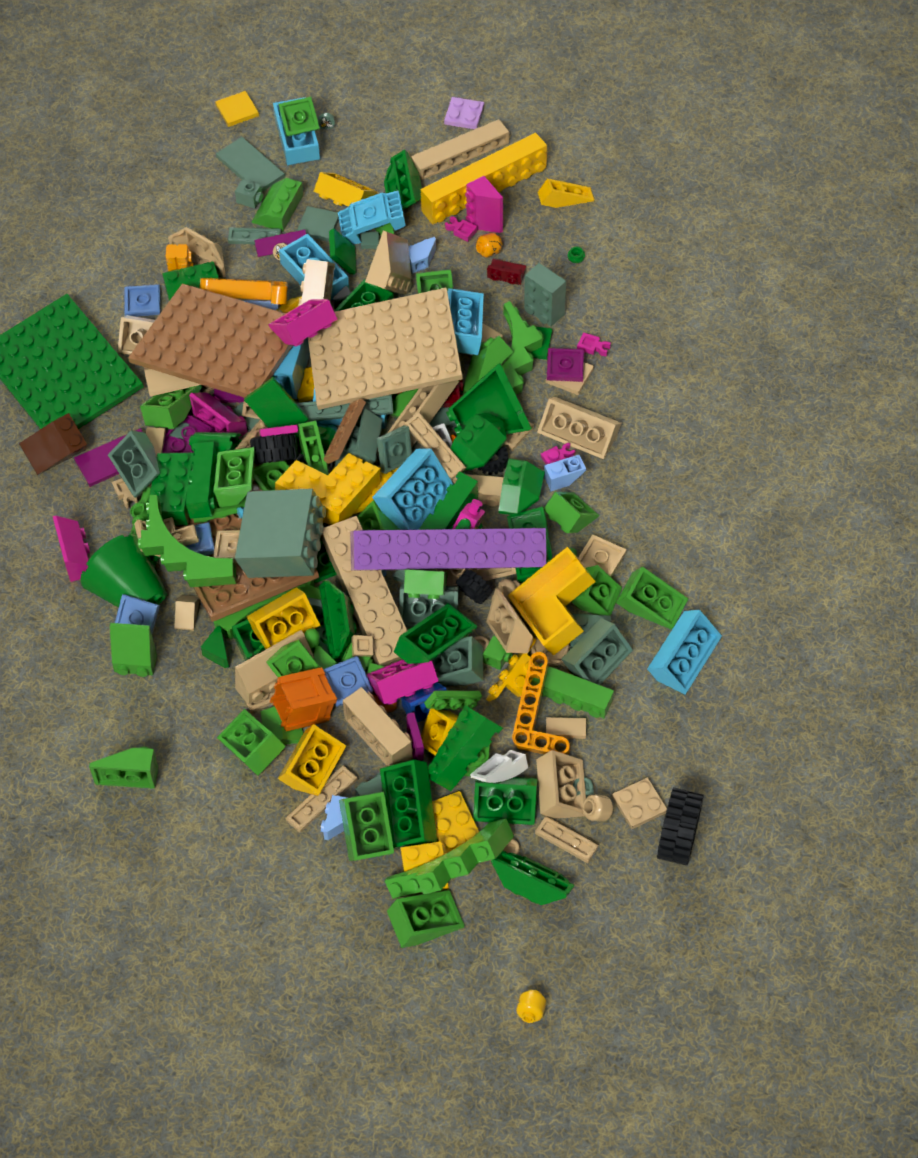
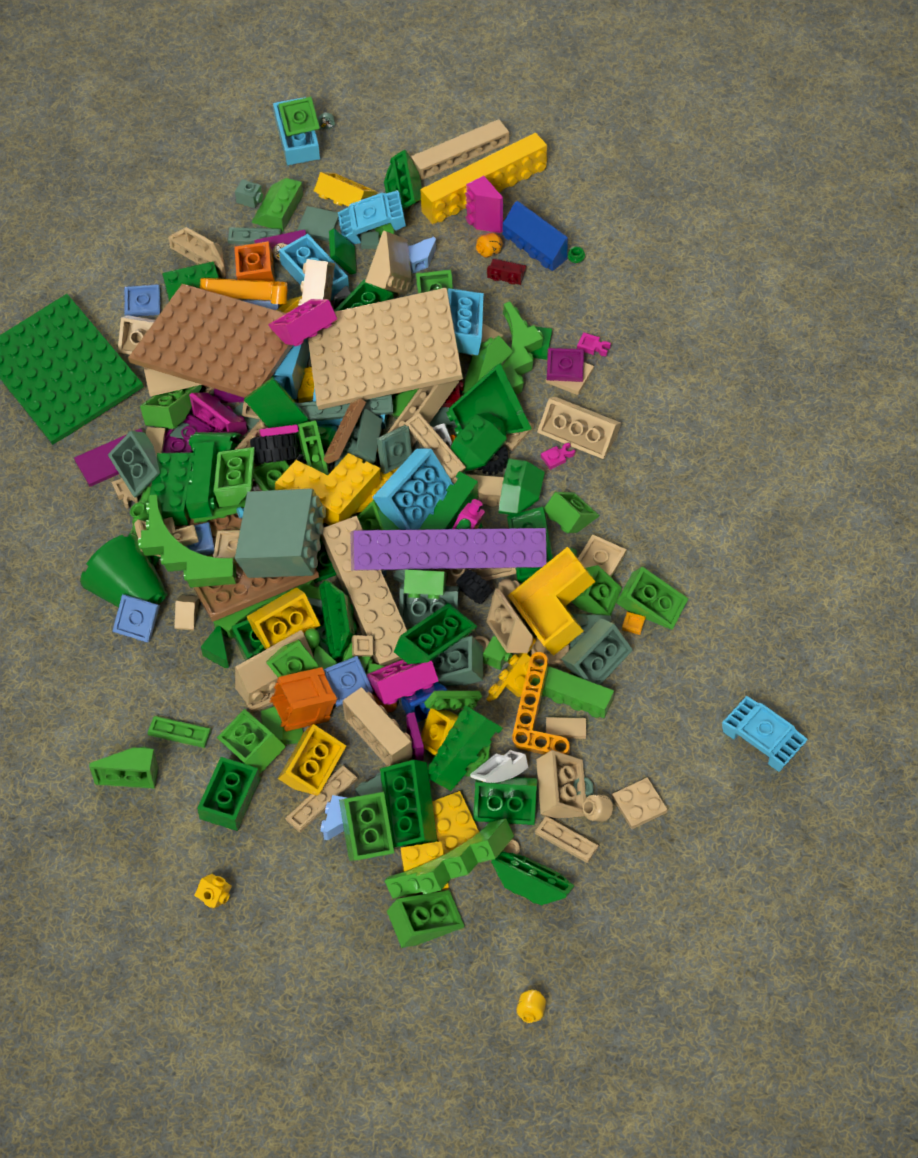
reddish brown slope [19,413,87,475] -> none
dark pink slope [52,516,90,582] -> none
bright green slope [110,623,157,677] -> none
light orange brick [166,244,194,272] -> none
yellow tile [215,91,259,127] -> none
sand green tile [216,137,285,192] -> none
lavender plate [444,97,484,129] -> none
dark pink plate [445,216,477,242] -> none
sand green brick [524,263,566,327] -> none
yellow slope [537,178,594,208] -> none
light blue slope [544,455,586,491] -> none
medium azure slope [647,610,722,694] -> none
black tyre [657,787,704,866] -> none
none -> bright green tile [147,716,211,748]
none -> yellow brick [194,873,232,908]
none -> green brick [197,757,260,831]
none -> orange brick [234,241,275,281]
none -> blue slope [503,201,568,271]
none -> light orange tile [622,612,646,635]
none -> medium azure plate [722,696,808,772]

